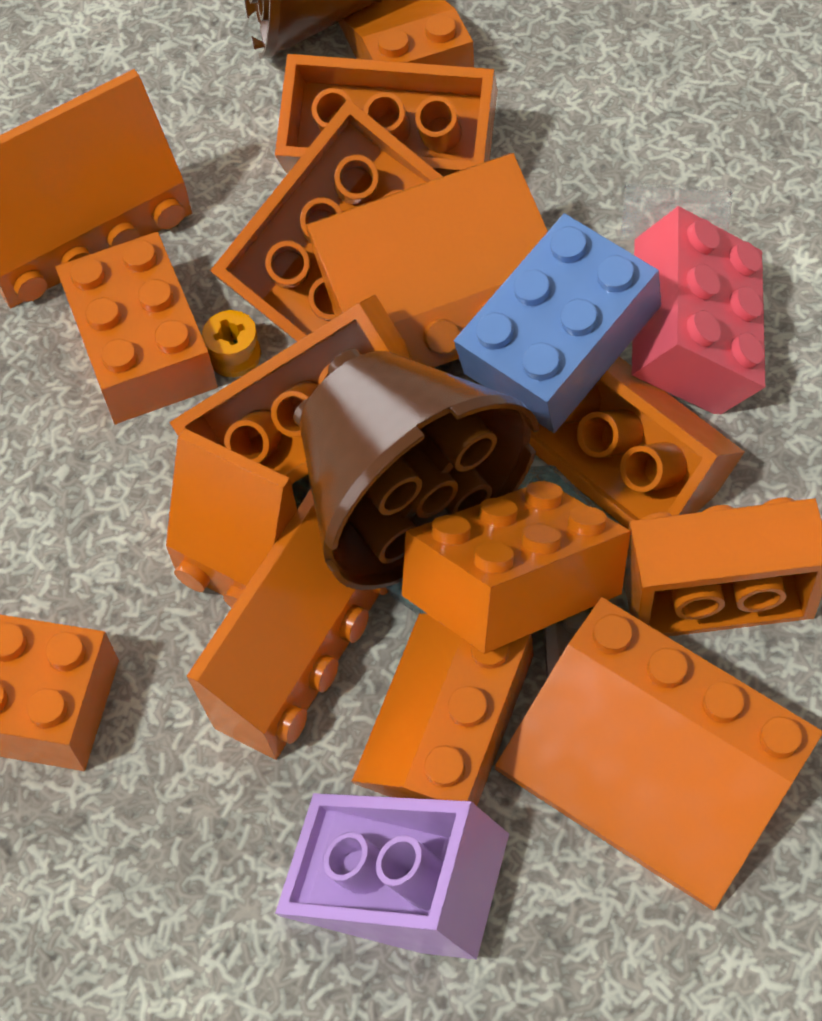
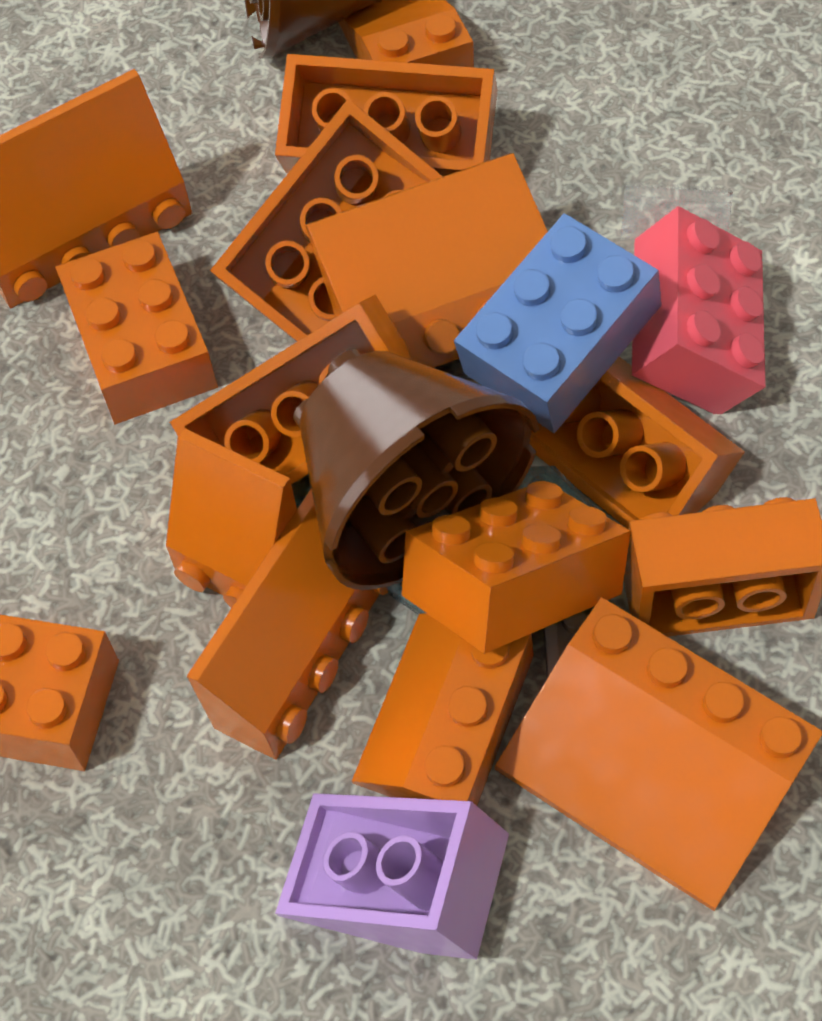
light orange wheel [202,310,262,378] -> none

